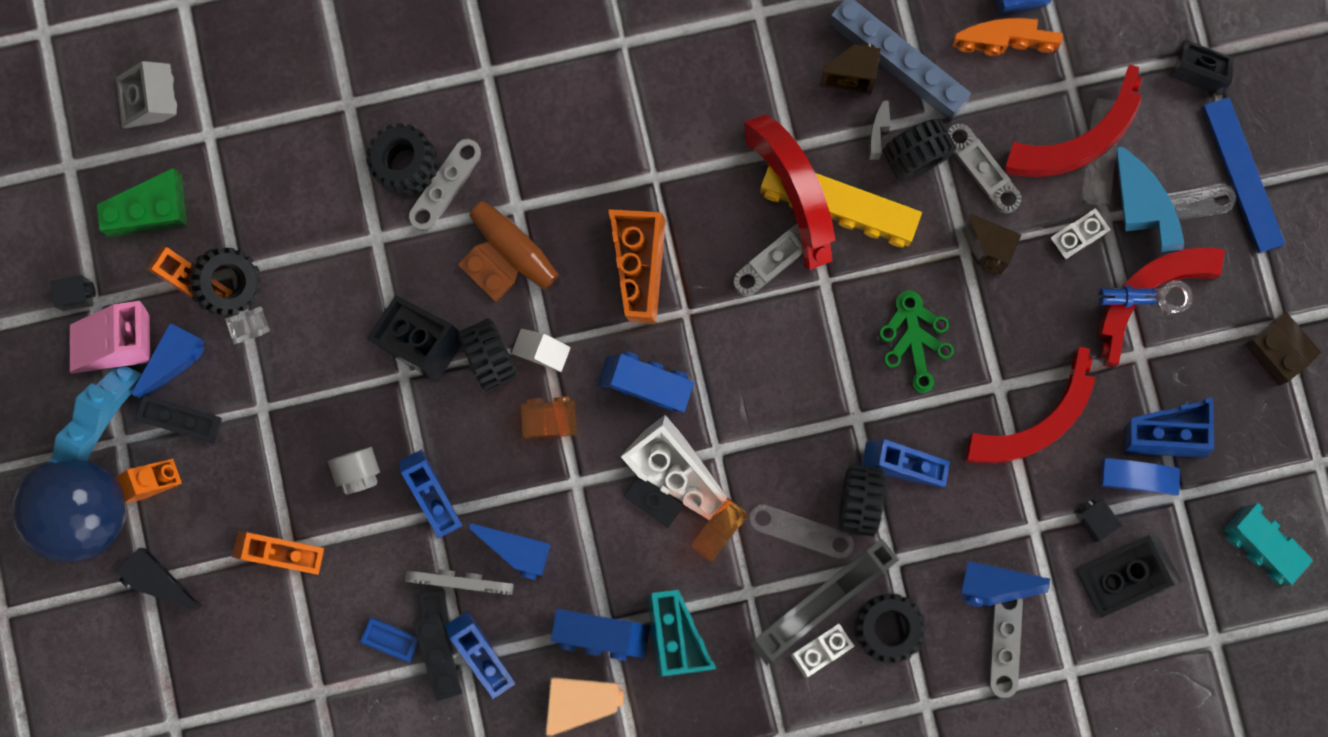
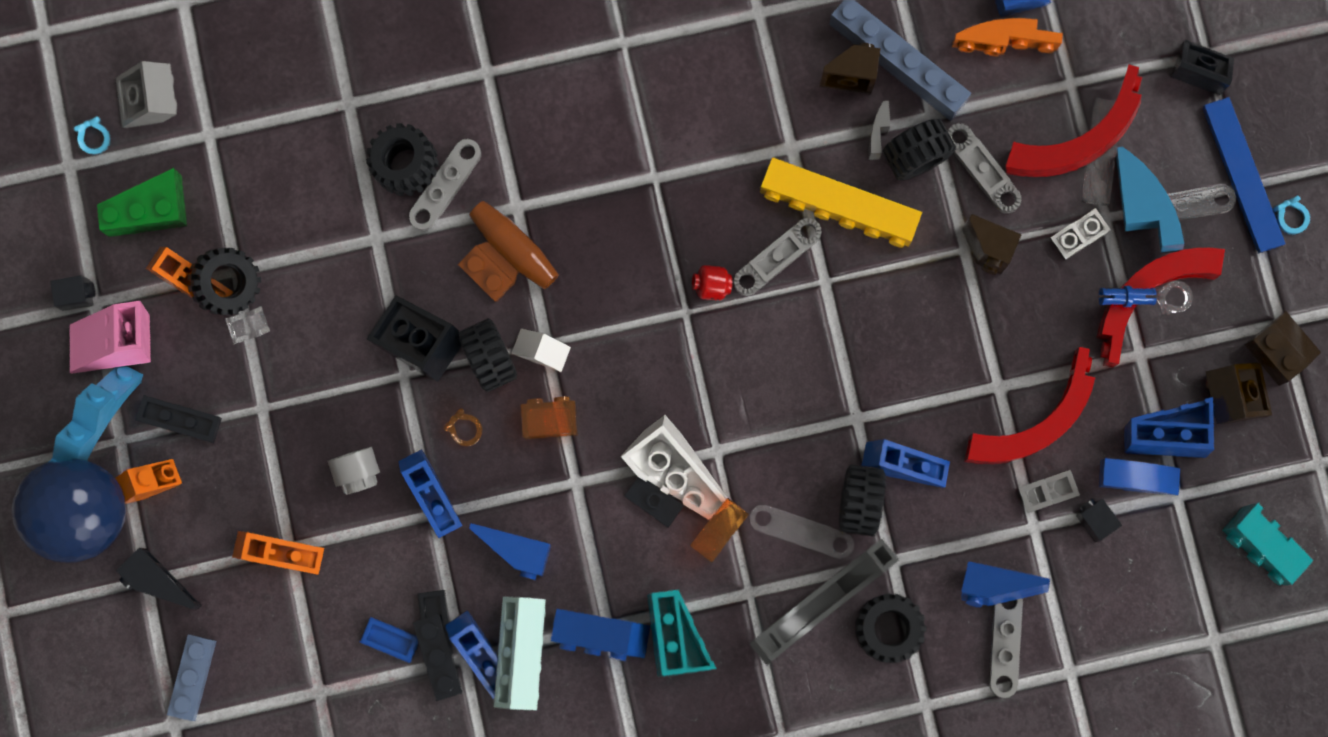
blue slope [131,323,205,399] -> none
light grey plate [405,569,514,595] -> none
light nougat slope [546,678,625,735] -> none
blue wedge [597,351,695,413] -> none
orange wedge [609,210,666,323] -> none
red arch [744,114,835,270] -> none
white slope [790,624,854,678] -> none
green plant [879,290,954,394] -> none
black slope [1077,532,1181,618] -> none
none -> medium azure piece [74,117,110,155]
none -> sand blue plate [167,635,217,721]
none -> clear orange piece [443,408,482,446]
none -> light aqua brick [494,597,545,710]
none -> red head [692,265,732,301]
none -> light grey slope [1019,470,1080,513]
none -> dark brown slope [1205,363,1272,424]
none -> medium azure piece [1273,196,1310,234]

